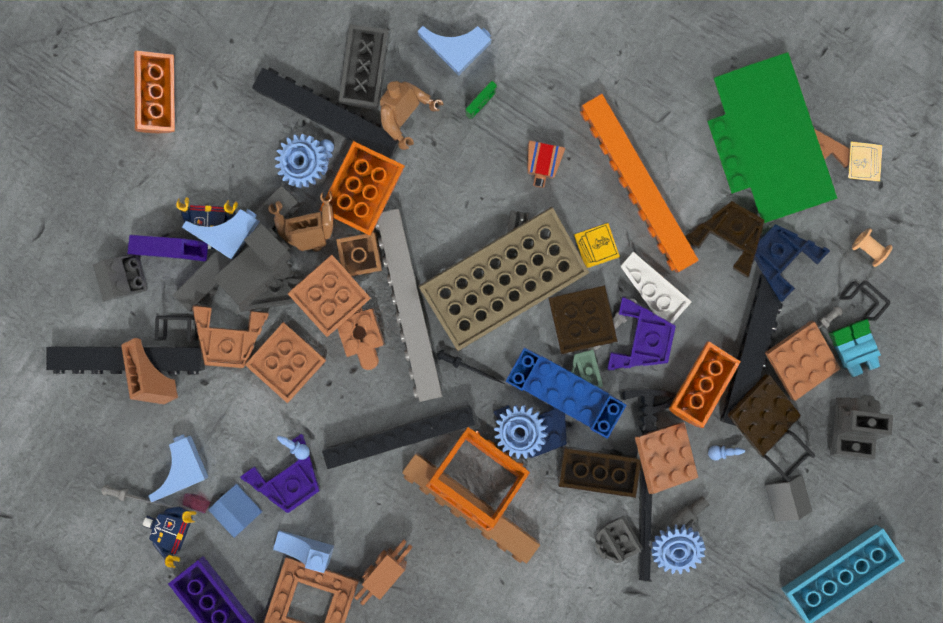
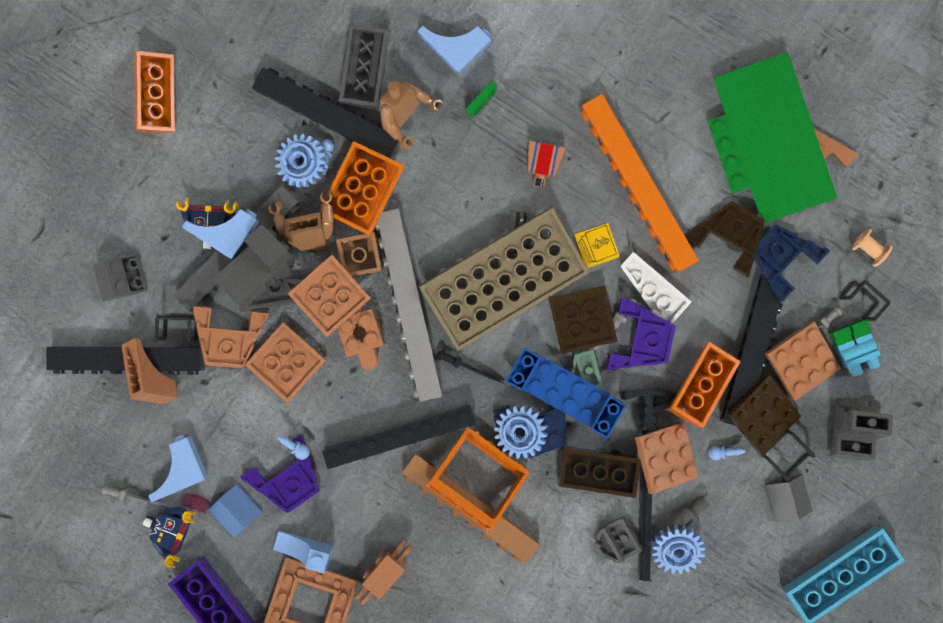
dark purple slope [128,235,208,261] -> none
yellow sticker [848,142,882,181] -> none

